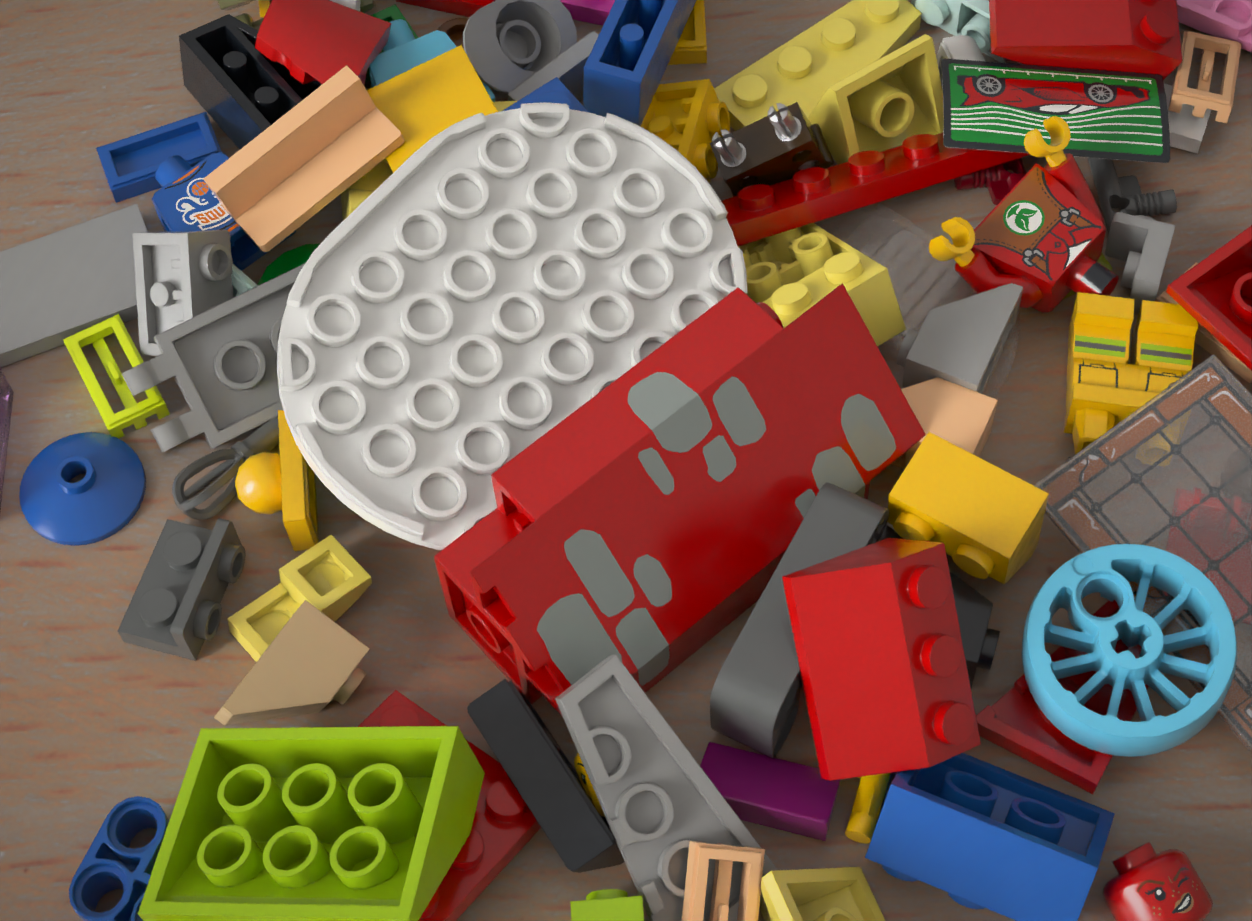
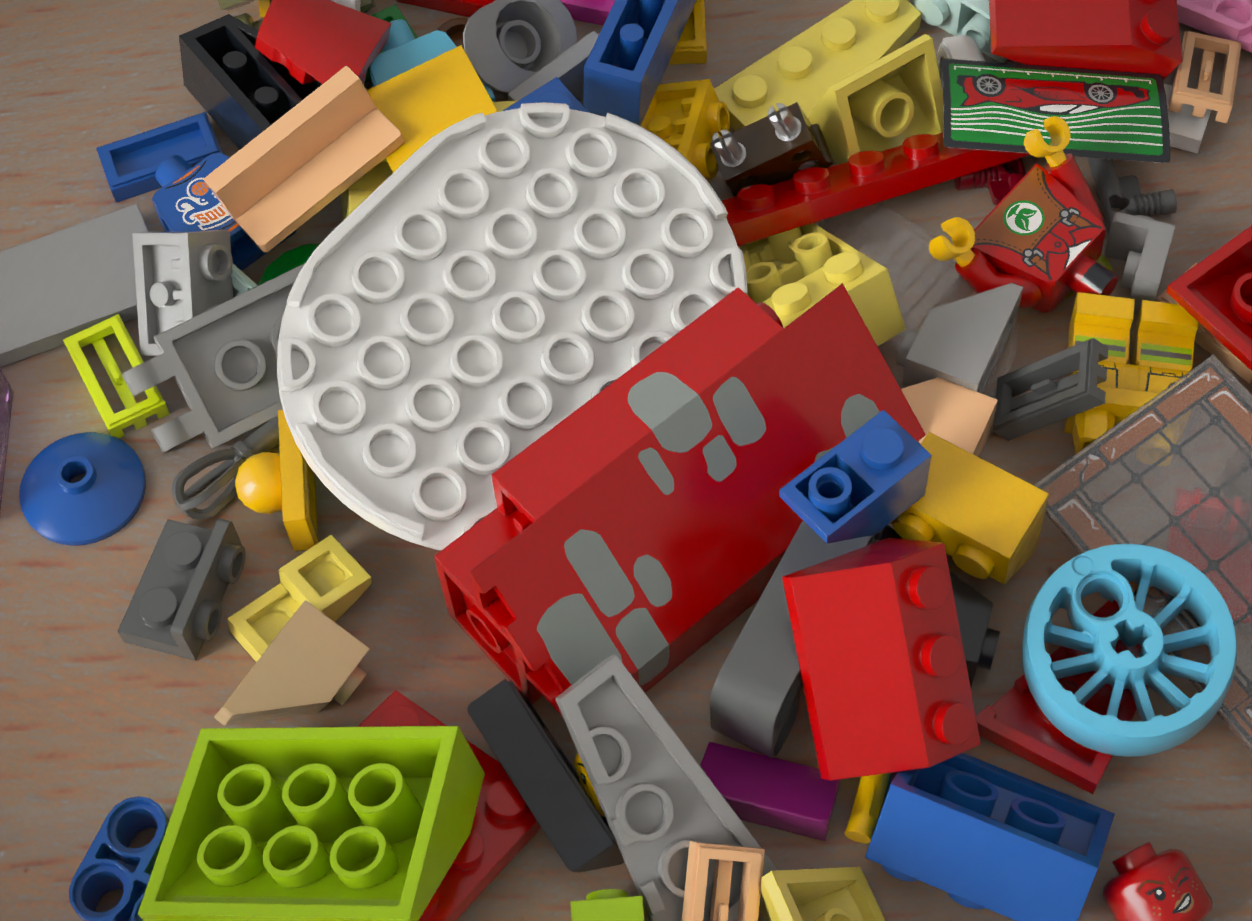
none -> blue slope [779,410,932,544]
none -> dark grey tile [993,338,1108,441]

